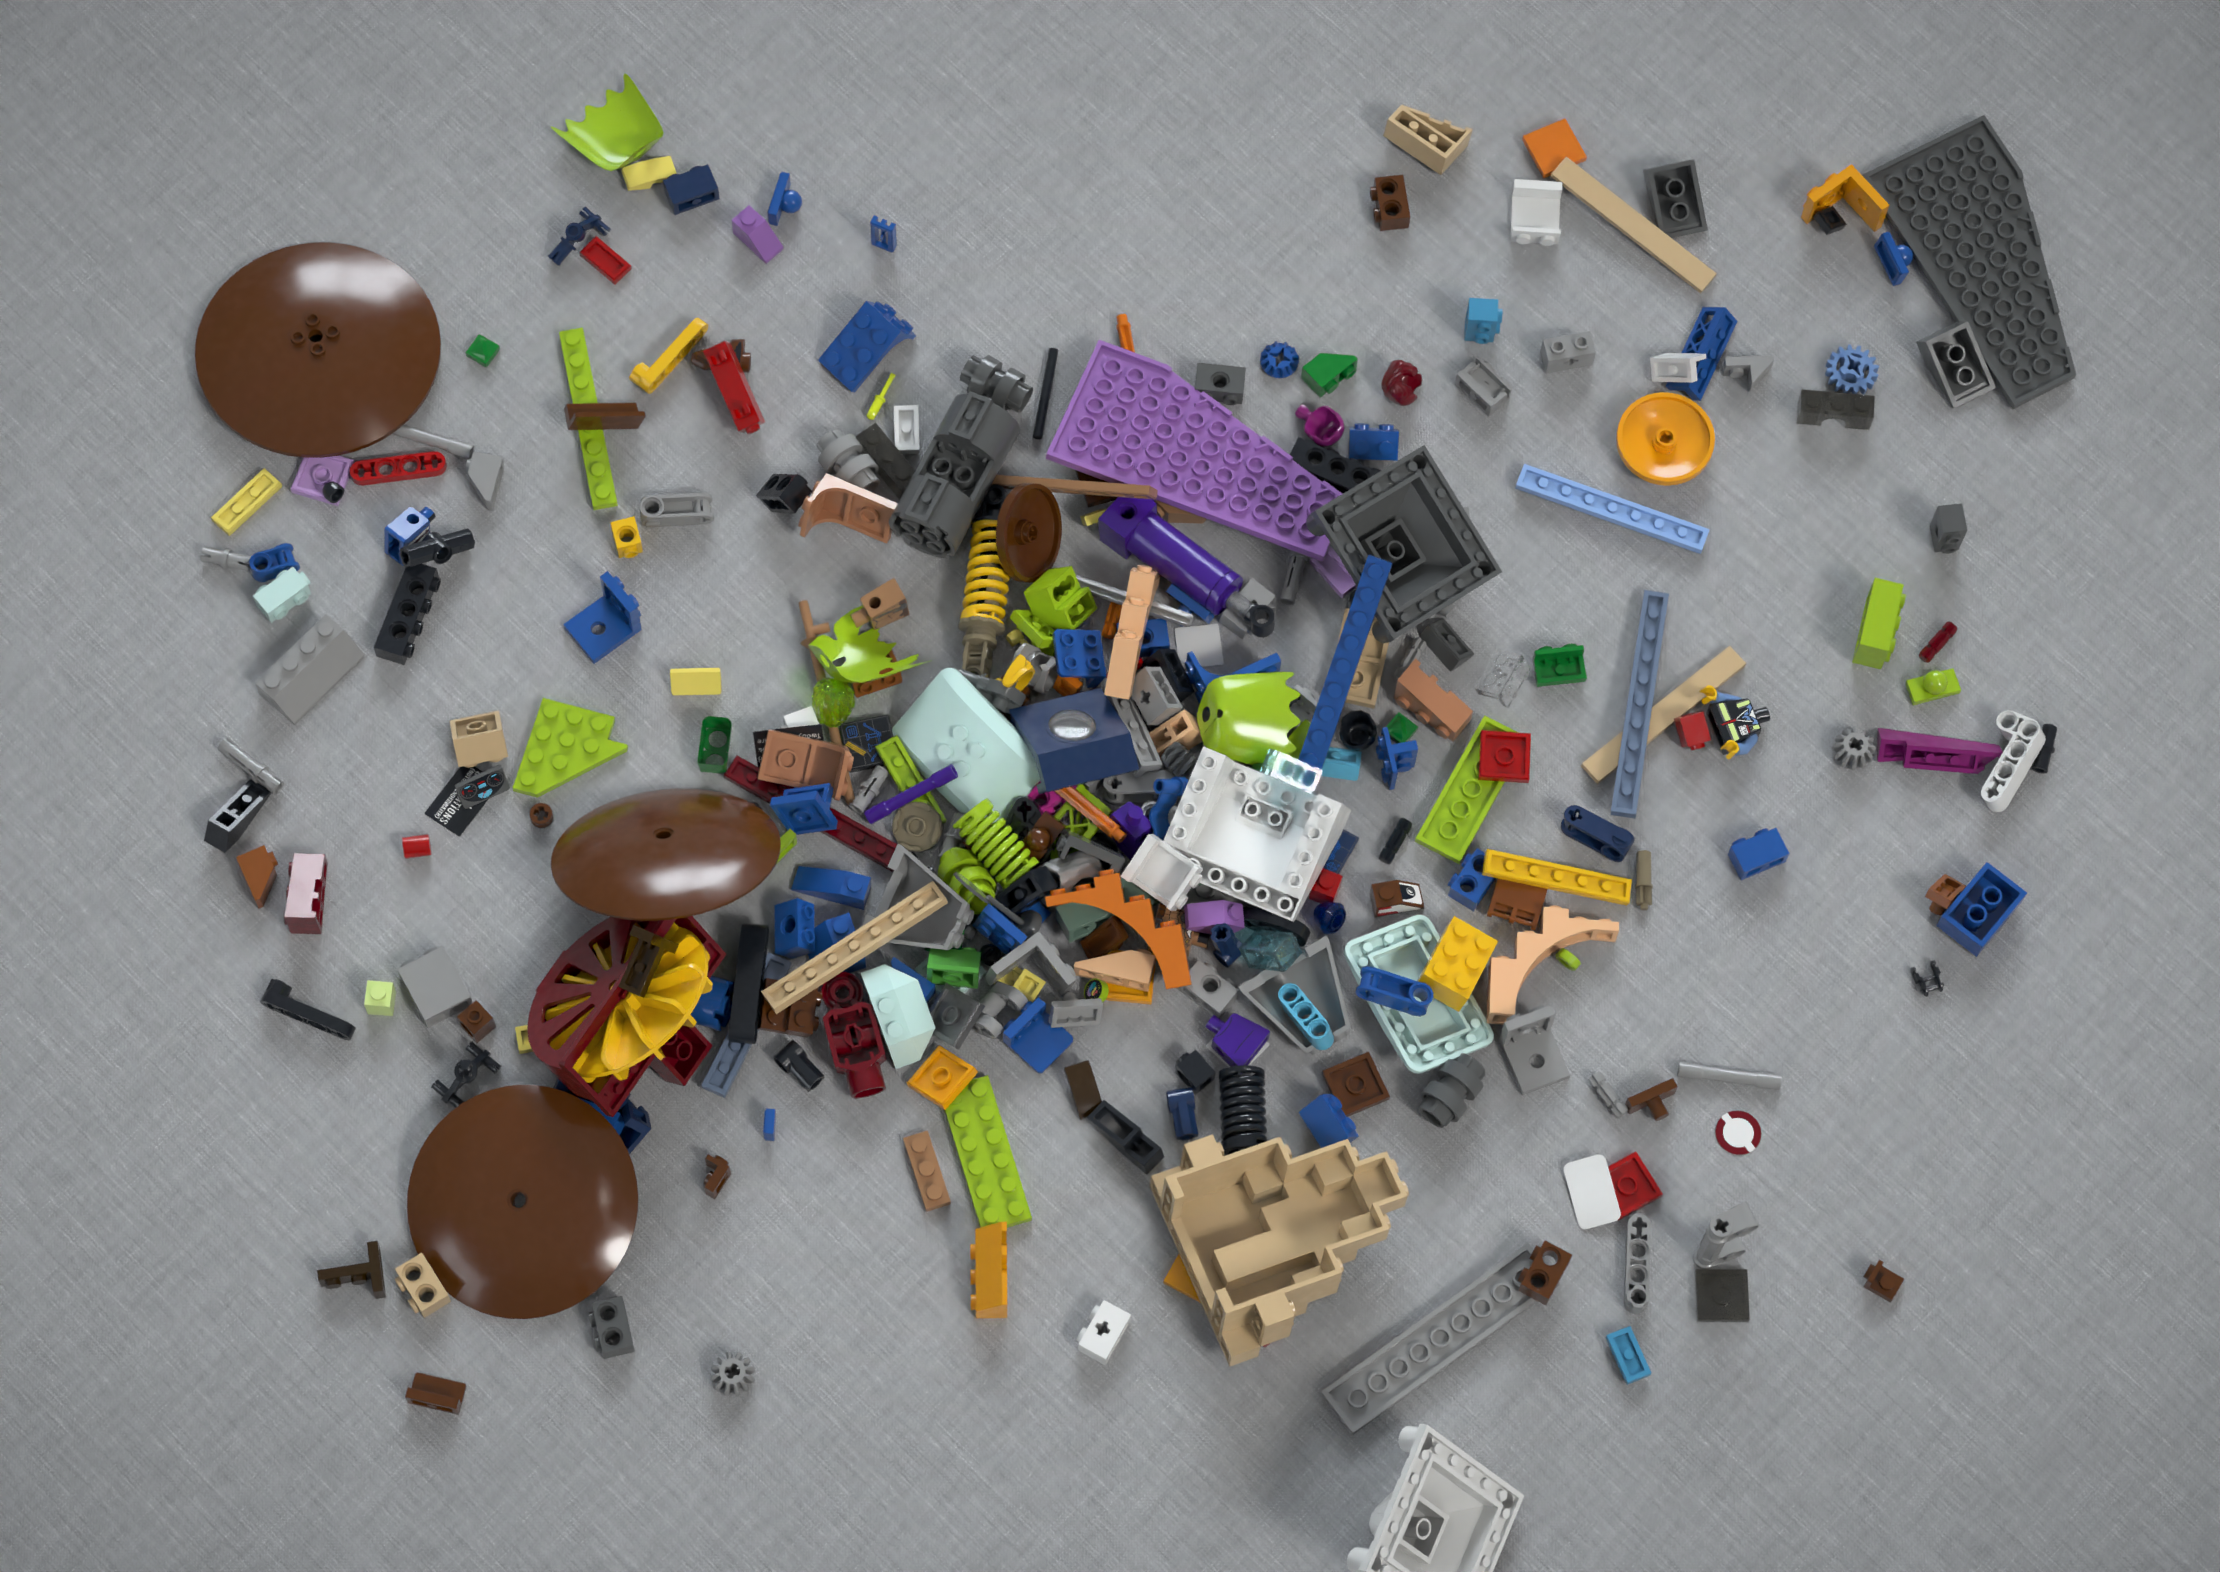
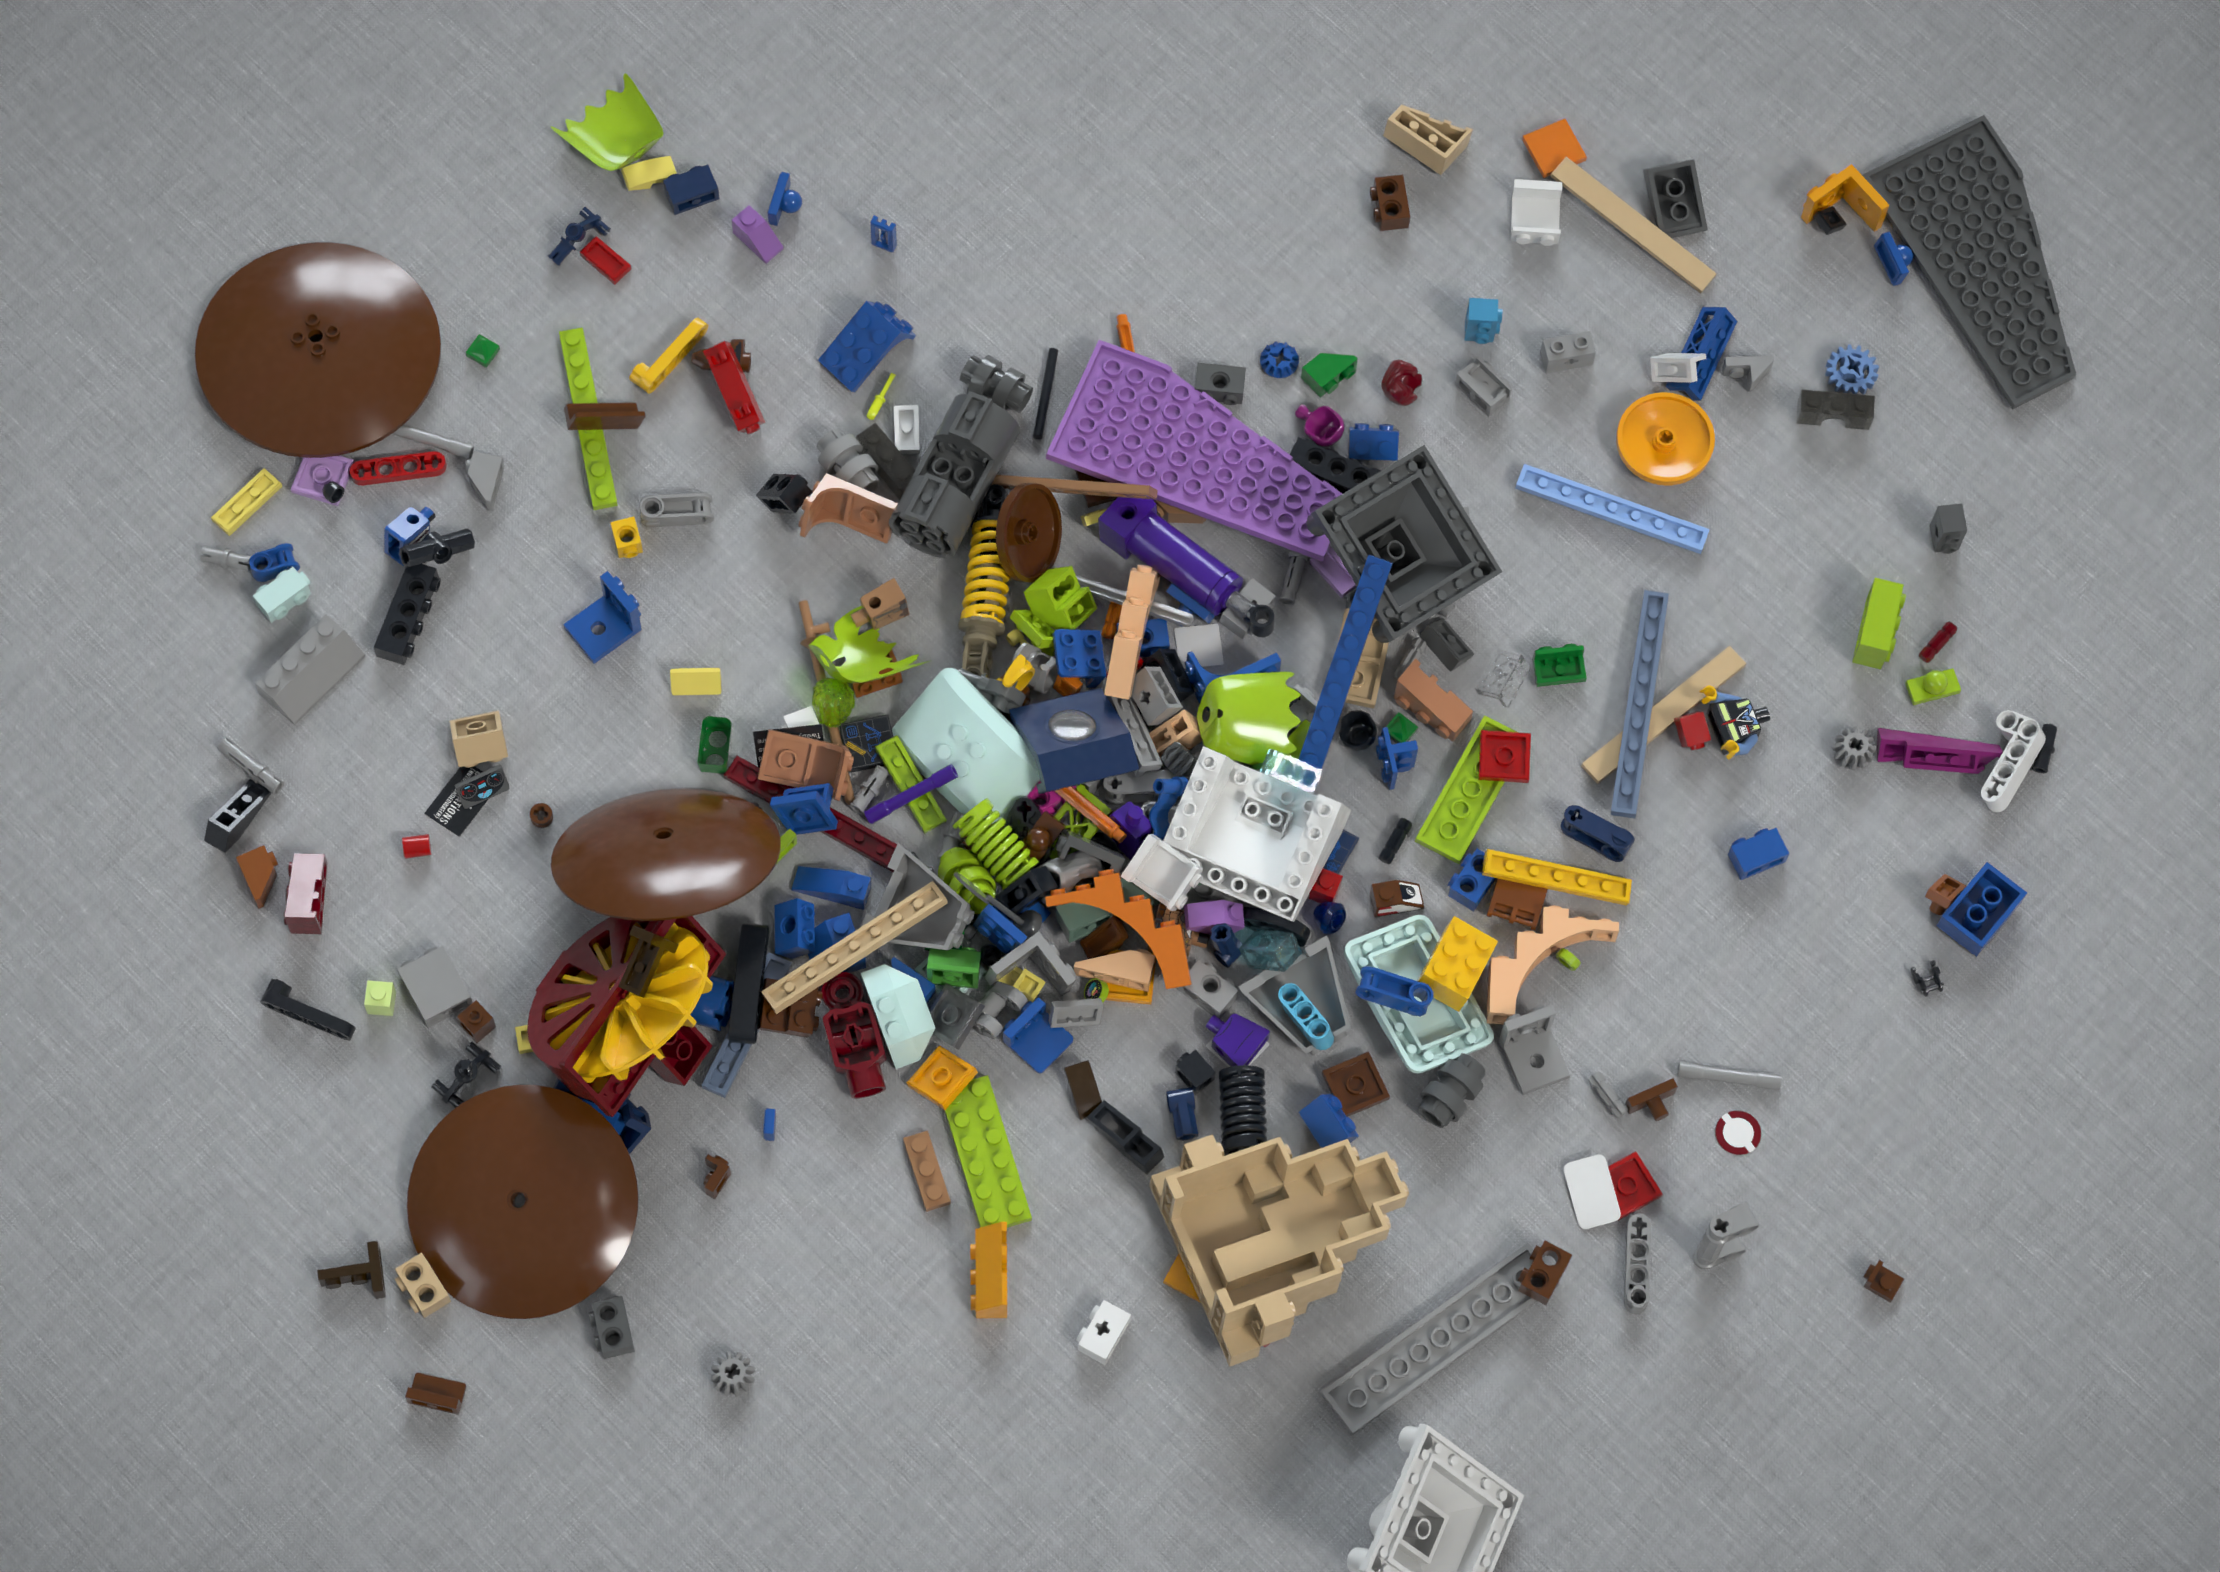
lime wing [513,698,628,798] -> none
black piece [773,1040,824,1092] -> none
dark tan tile [892,802,943,852] -> none
medium azure slope [1320,747,1362,781] -> none
dark azure plate [1605,1326,1651,1385] -> none
dark tan piece [1635,850,1653,910] -> none
clear smoke tile [1694,1269,1750,1322] -> none
dark grey slope [1916,321,1996,408] -> none

